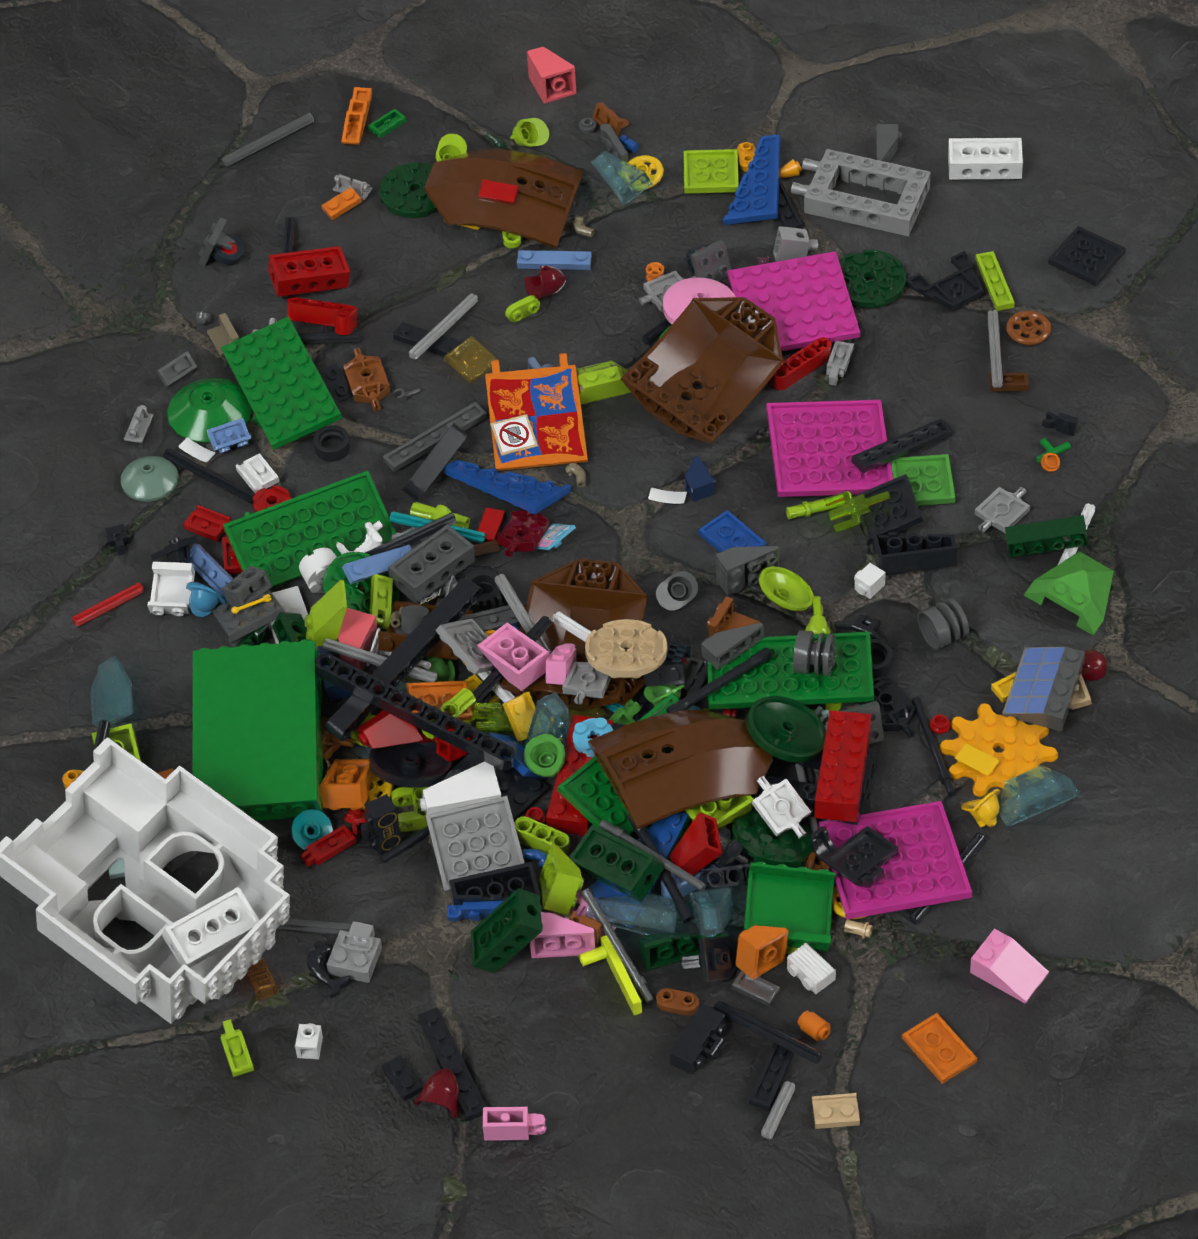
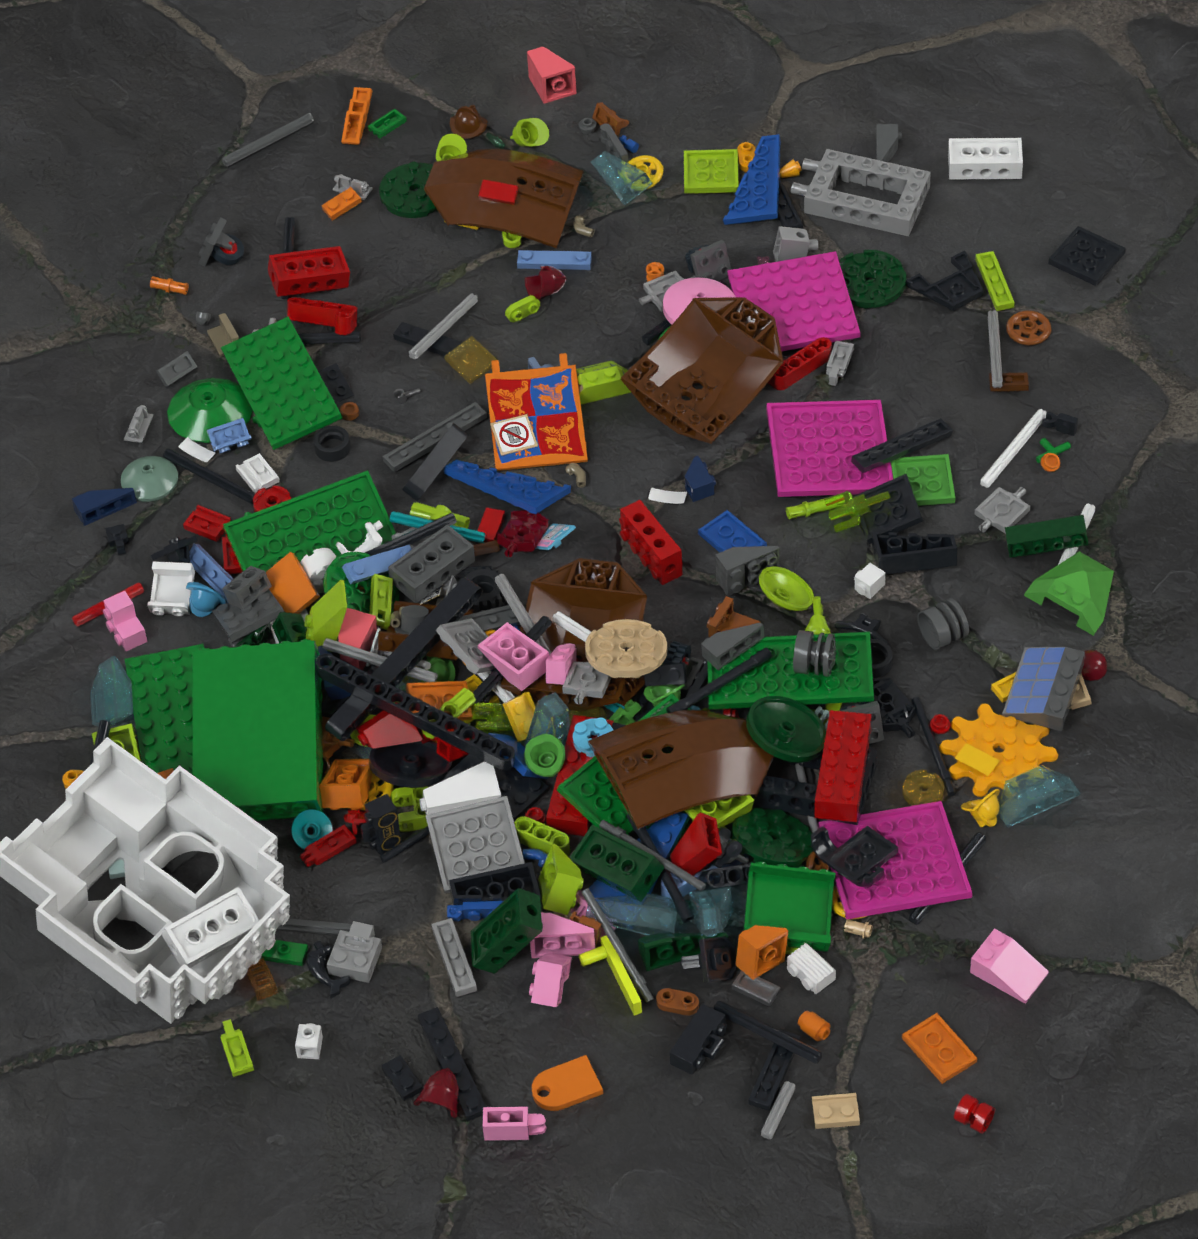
yellow hinge [231,594,271,614] -> none
dark orange plate [343,348,391,412] -> none
dark grey piece [656,571,698,611] -> none
white plate [752,776,811,838] -> none
none -> dark blue slope [72,488,137,526]
none -> bright pink brick [103,591,147,652]
none -> green plate [124,644,204,774]
none -> orange pin [150,276,189,295]
none -> green plate [261,940,308,966]
none -> orange tile [266,552,320,614]
none -> dark orange tile [340,402,359,421]
none -> light grey gear [431,918,477,997]
none -> reddish brown helmet [450,105,488,139]
none -> bright pink brick [529,952,572,1007]
none -> orange tile [532,1055,603,1111]
none -> red brick [619,500,683,585]
none -> clear yellow plate [902,770,944,806]
none -> red wheel [954,1094,995,1134]
none -> white axle [980,409,1047,488]

